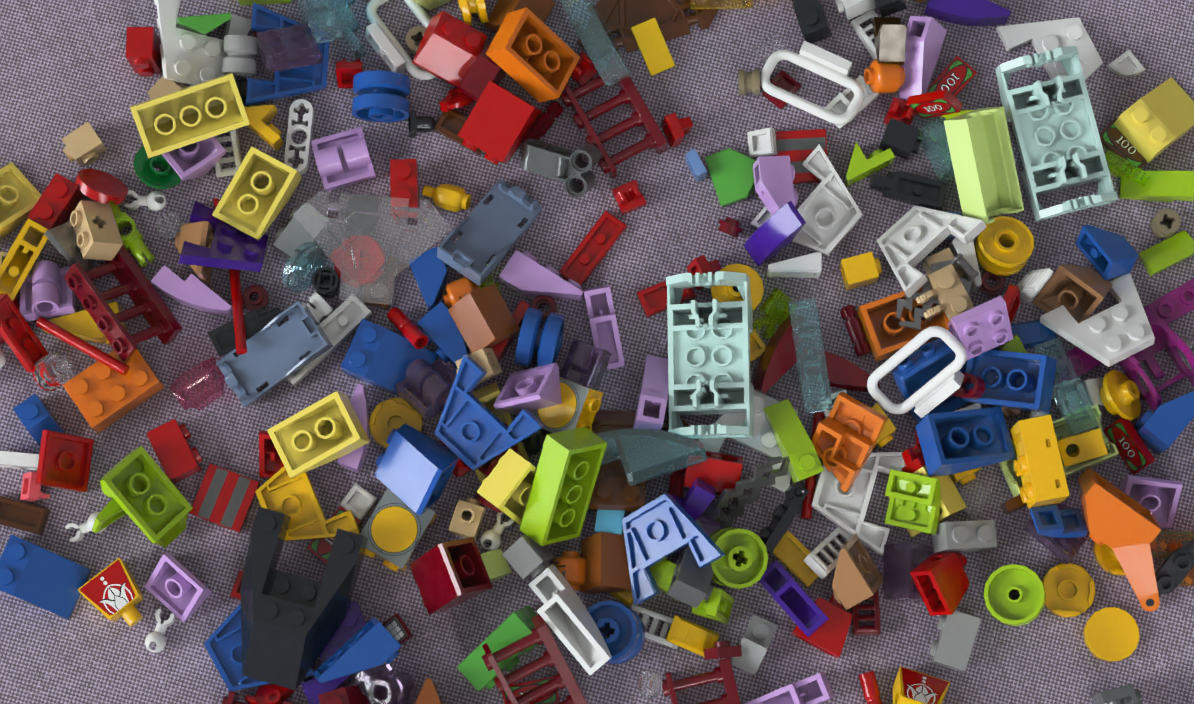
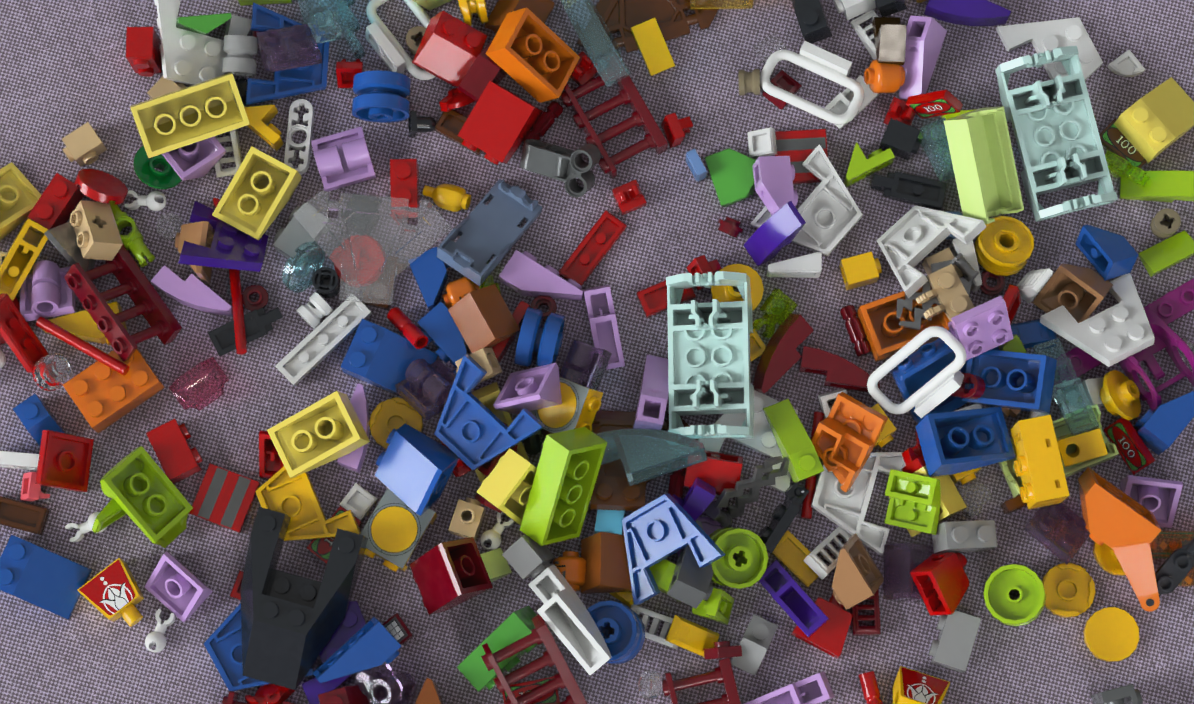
sand blue piece [216,301,333,407] -> none
clear light blue slope [788,298,833,414] -> none
red tile [926,56,977,97] -> none
blue slope [1030,505,1087,538] -> none

